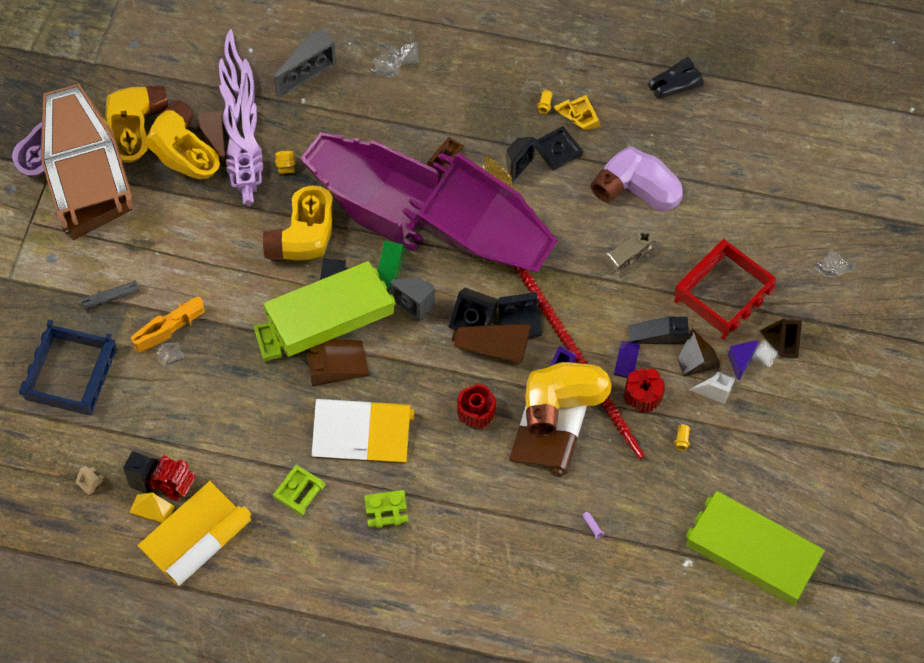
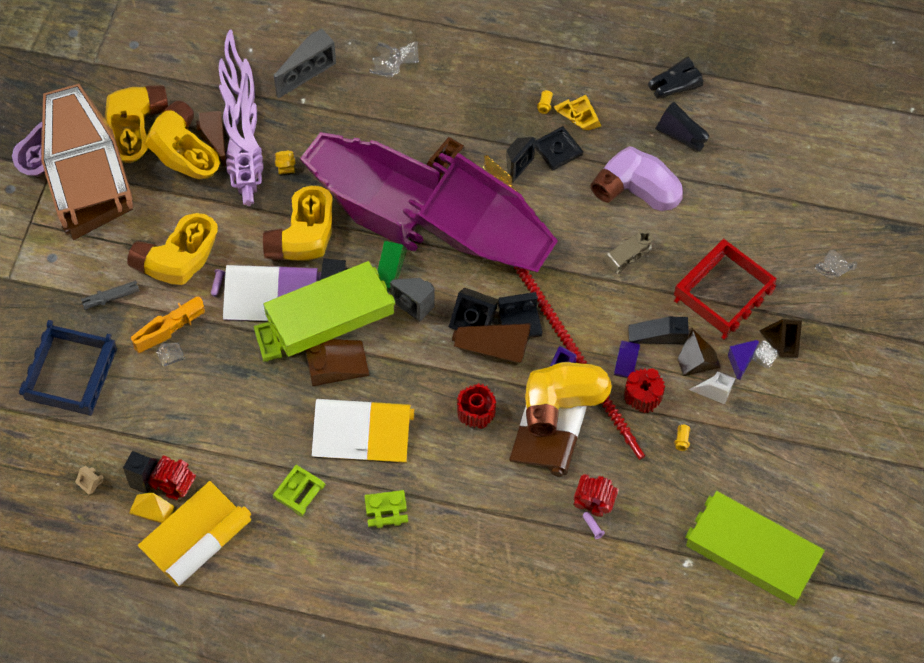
none -> yellow piece [127,213,218,285]
none -> lavender piece [211,269,225,297]
none -> white door [223,265,321,321]
none -> red brick [573,474,619,517]
none -> black piece [655,102,710,152]

